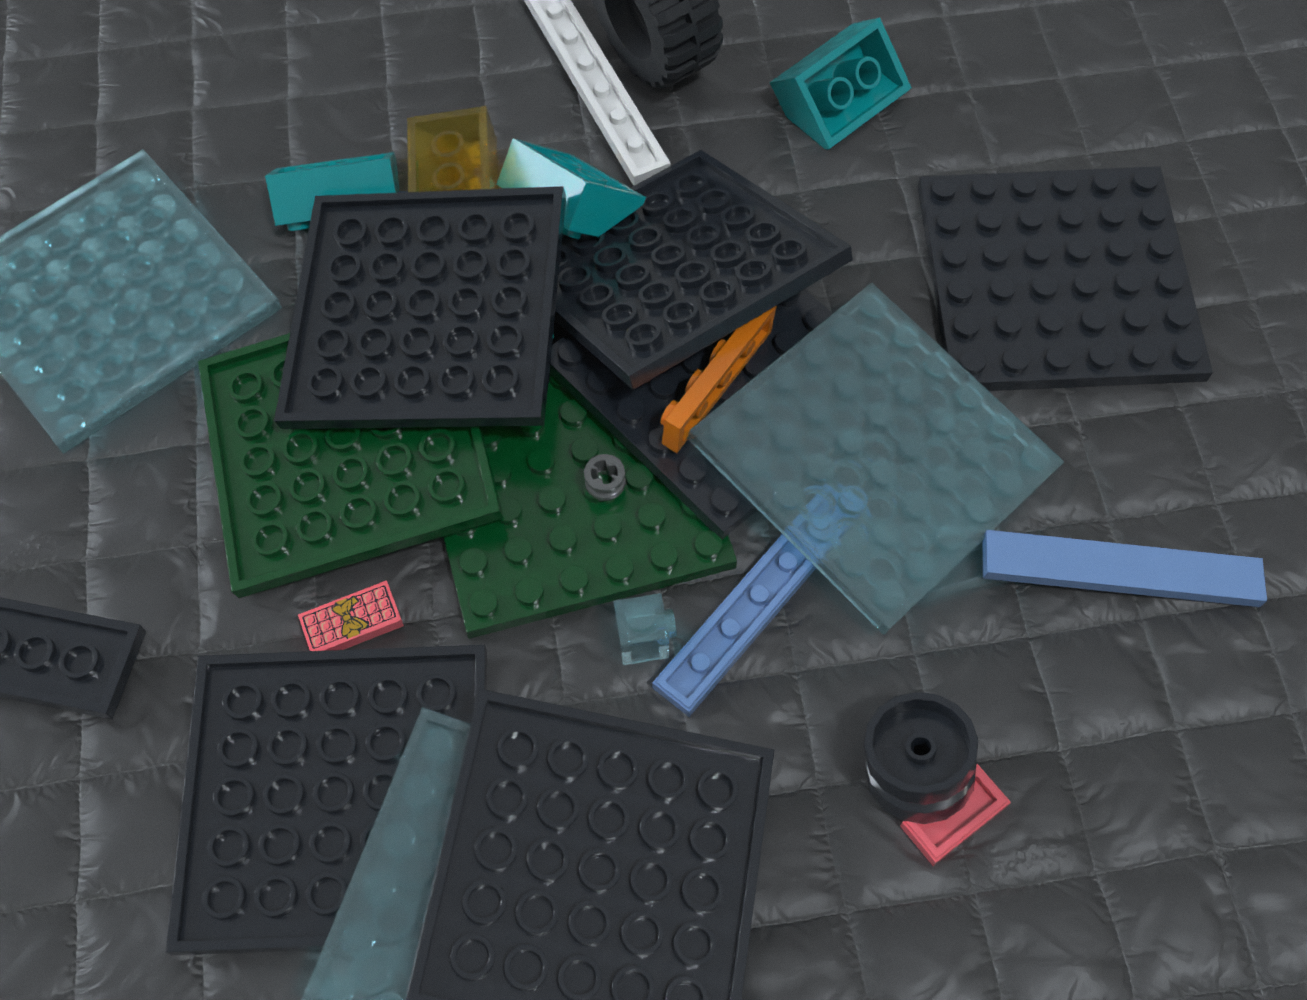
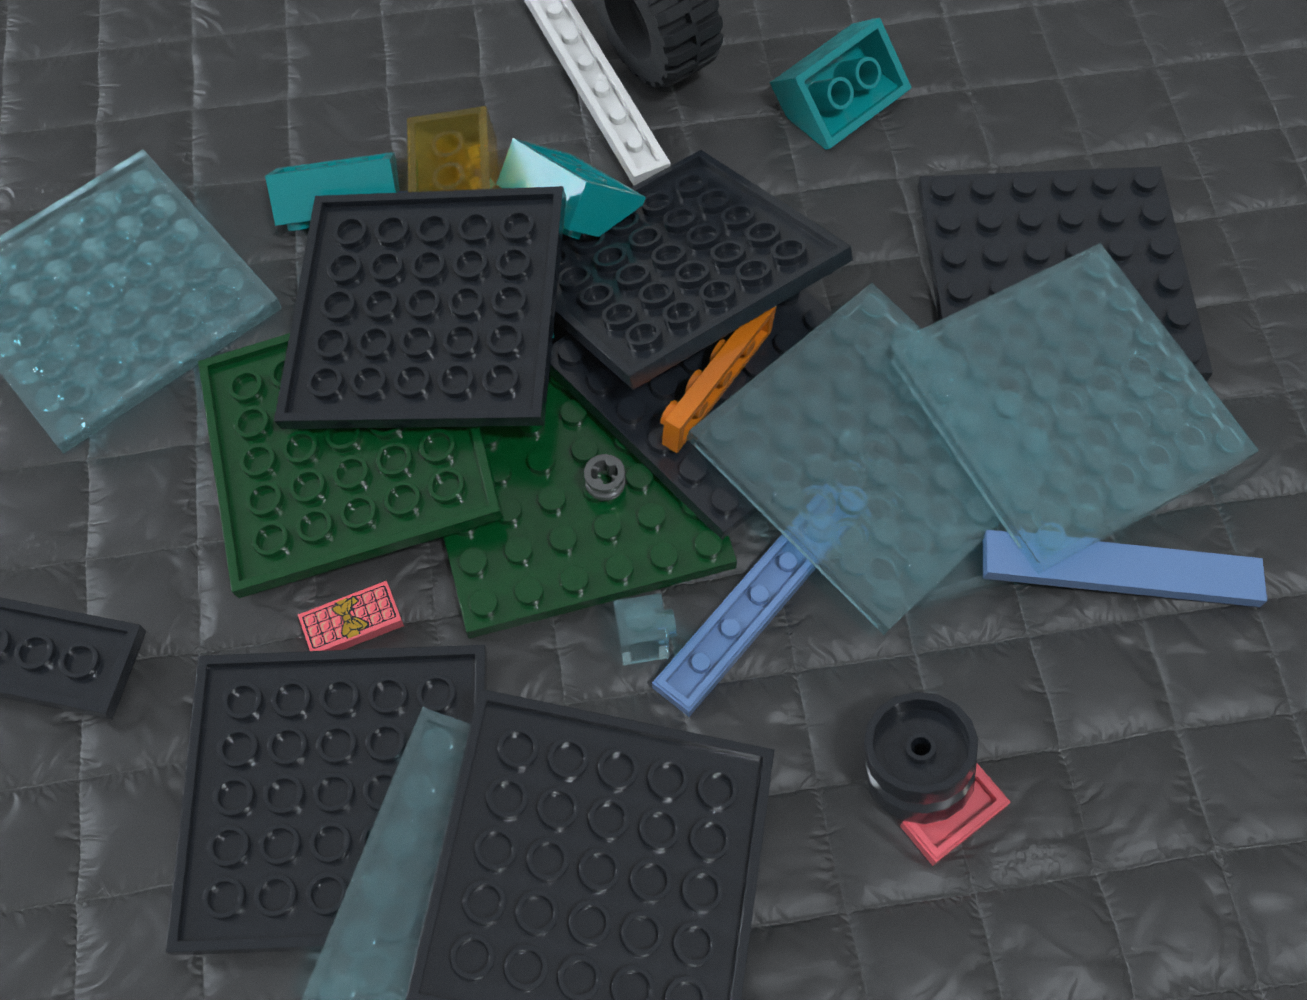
none -> clear light blue plate [885,243,1259,575]

